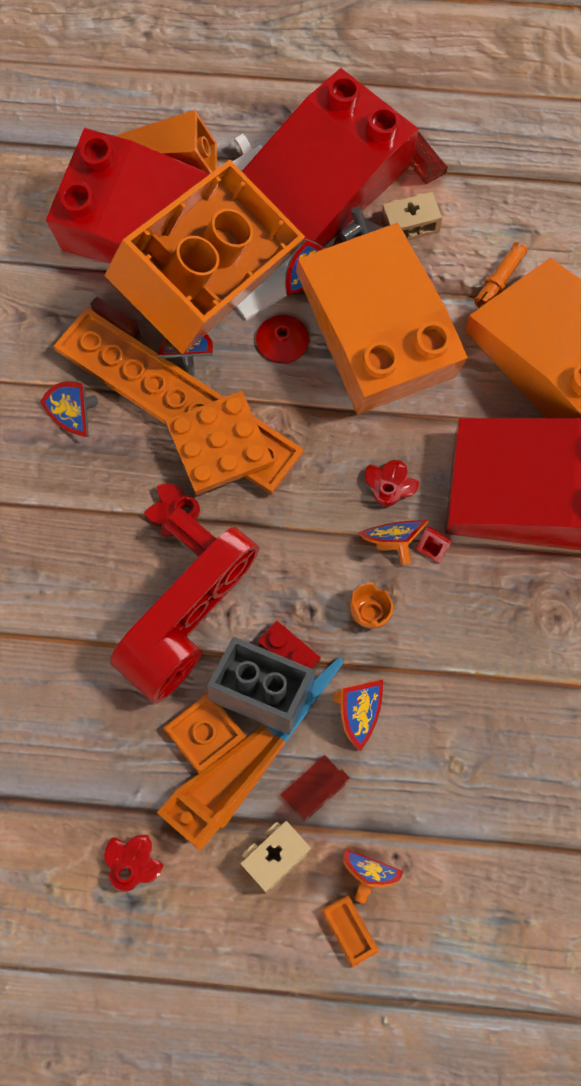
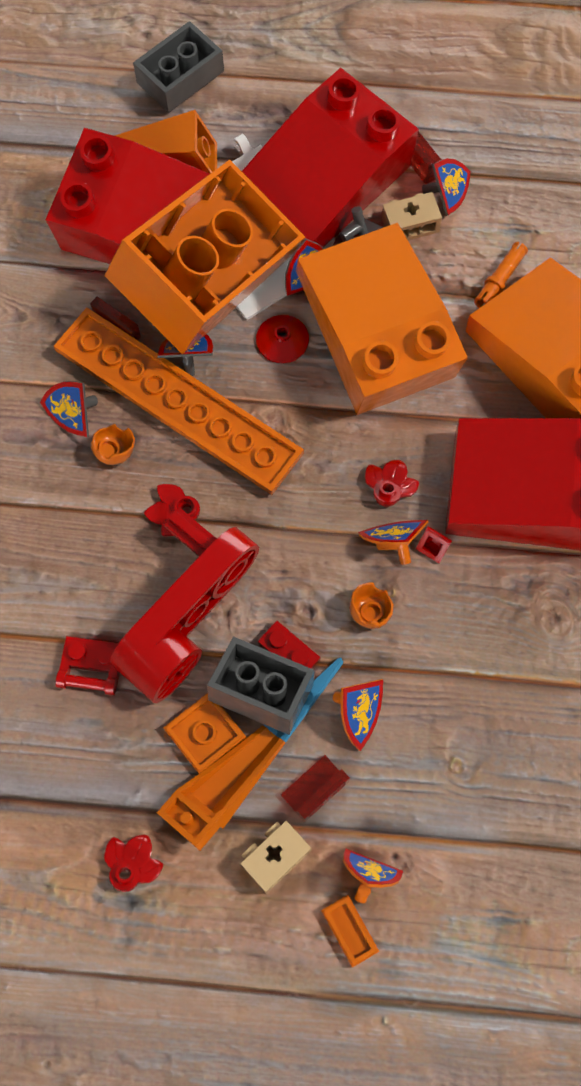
orange plate [165,391,274,496] -> none
none -> red plate [56,636,120,696]
none -> orange hair [91,424,135,465]
none -> dark grey brick [133,21,224,113]
none -> shield [422,158,471,216]

